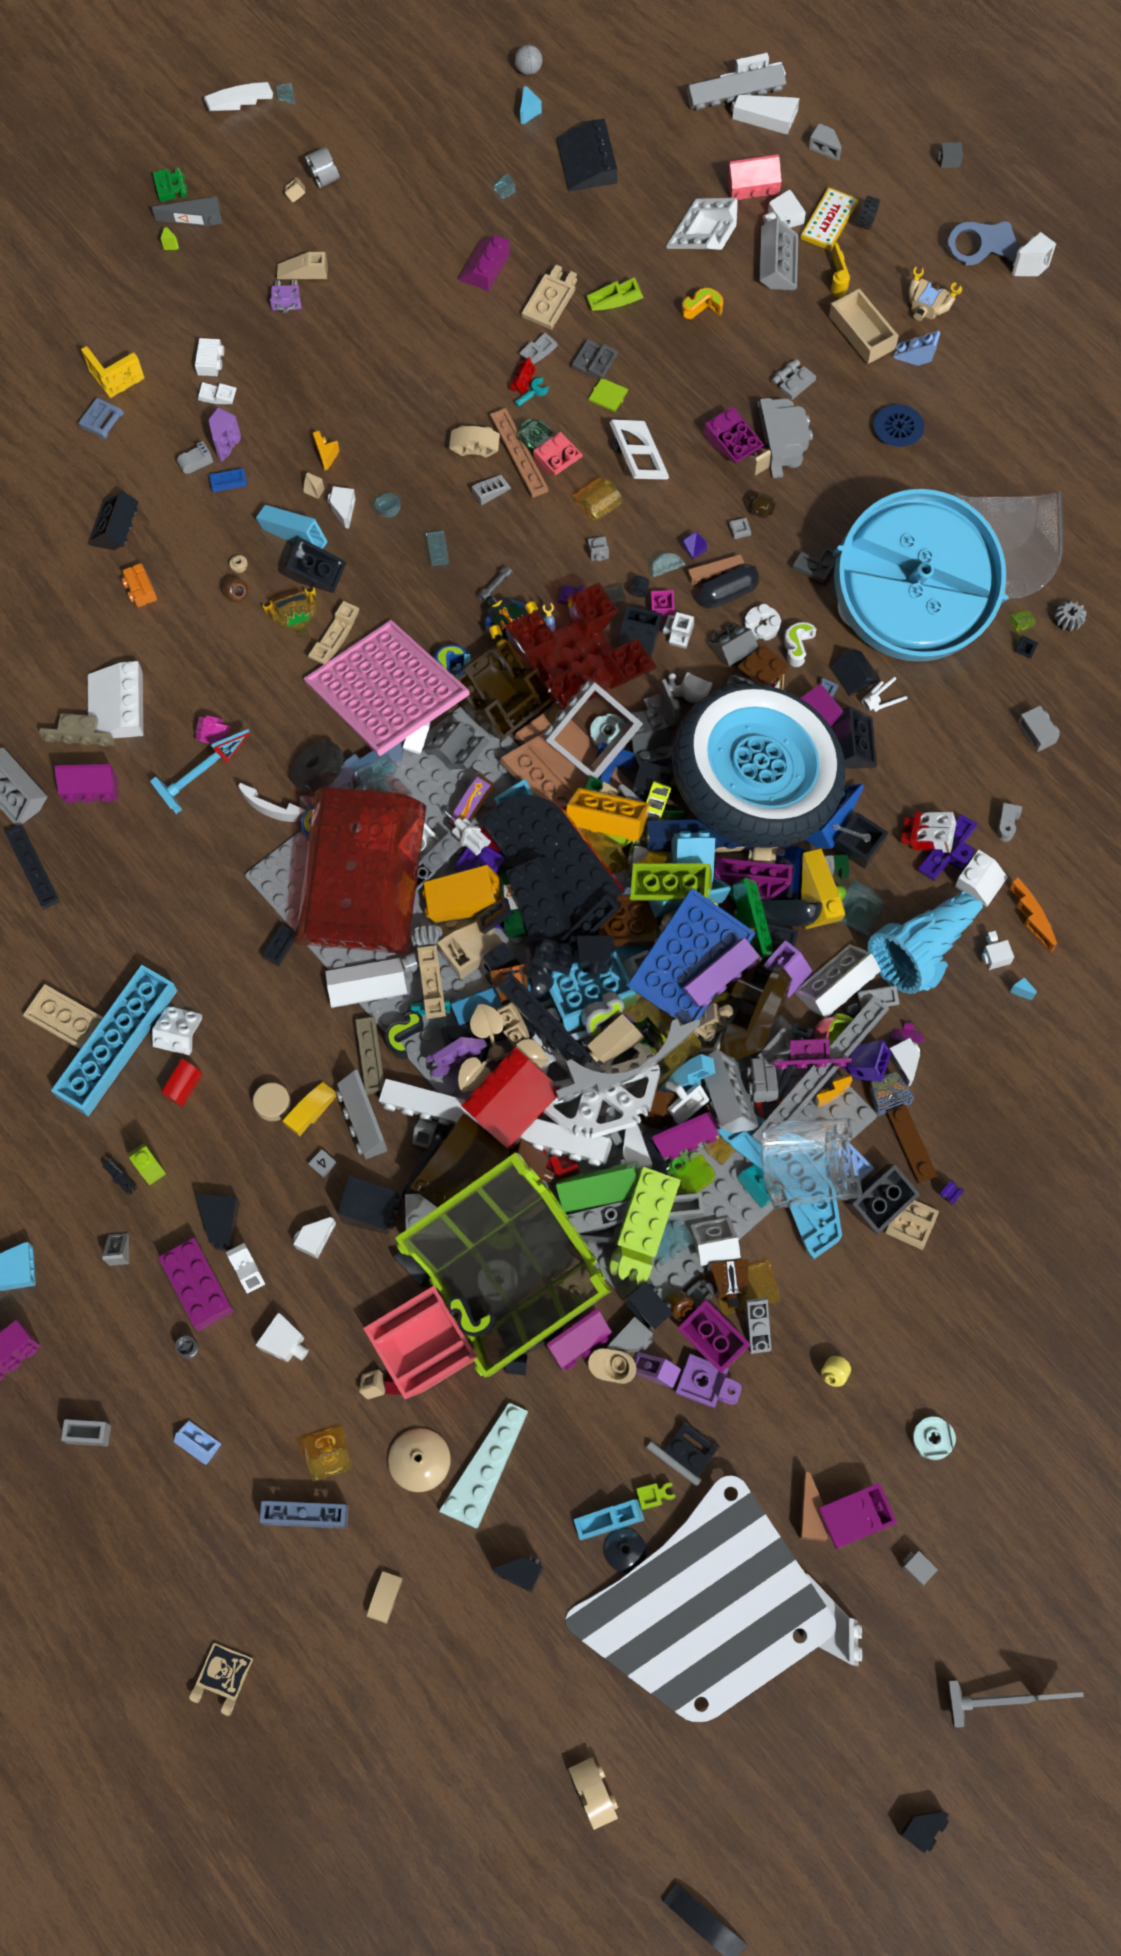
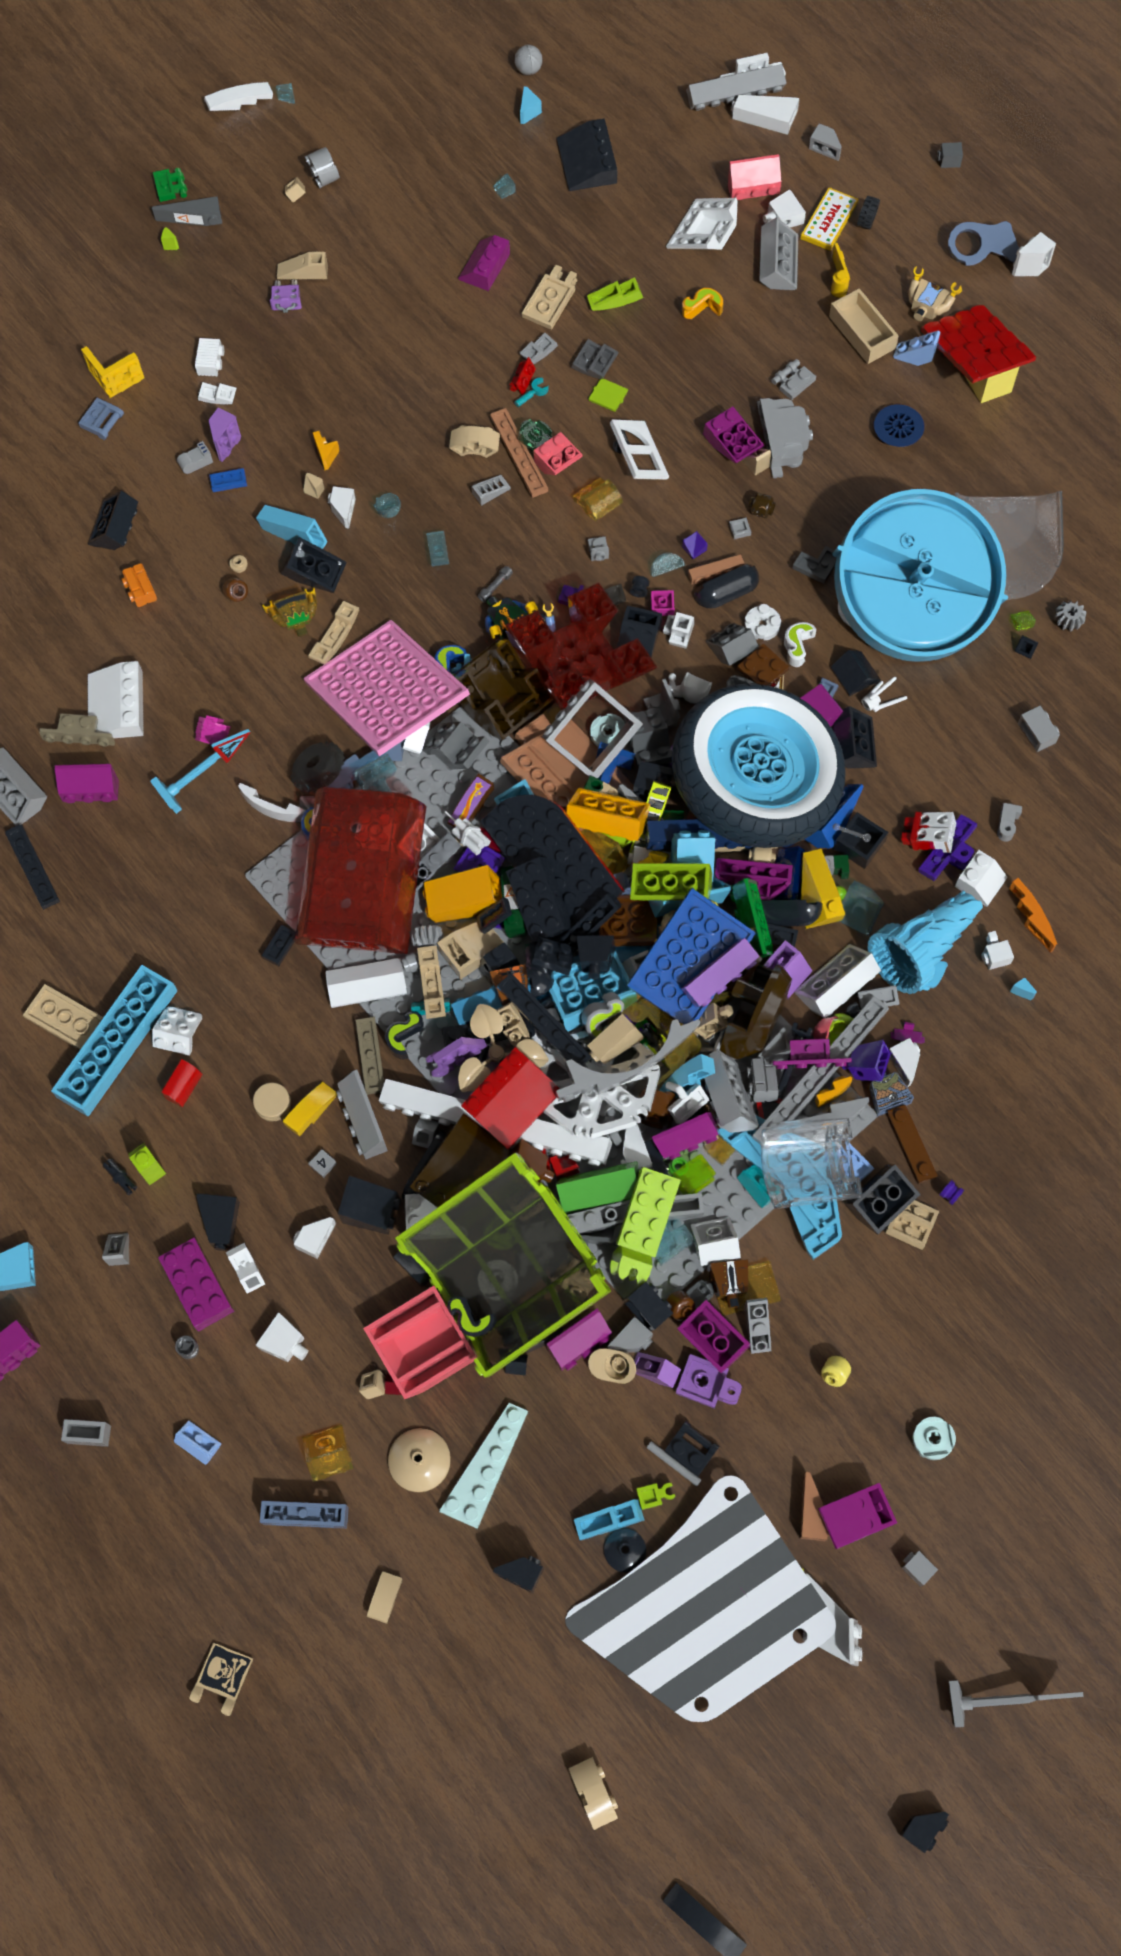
none -> light grey slope [792,1096,869,1137]
none -> red piece [920,305,1036,403]

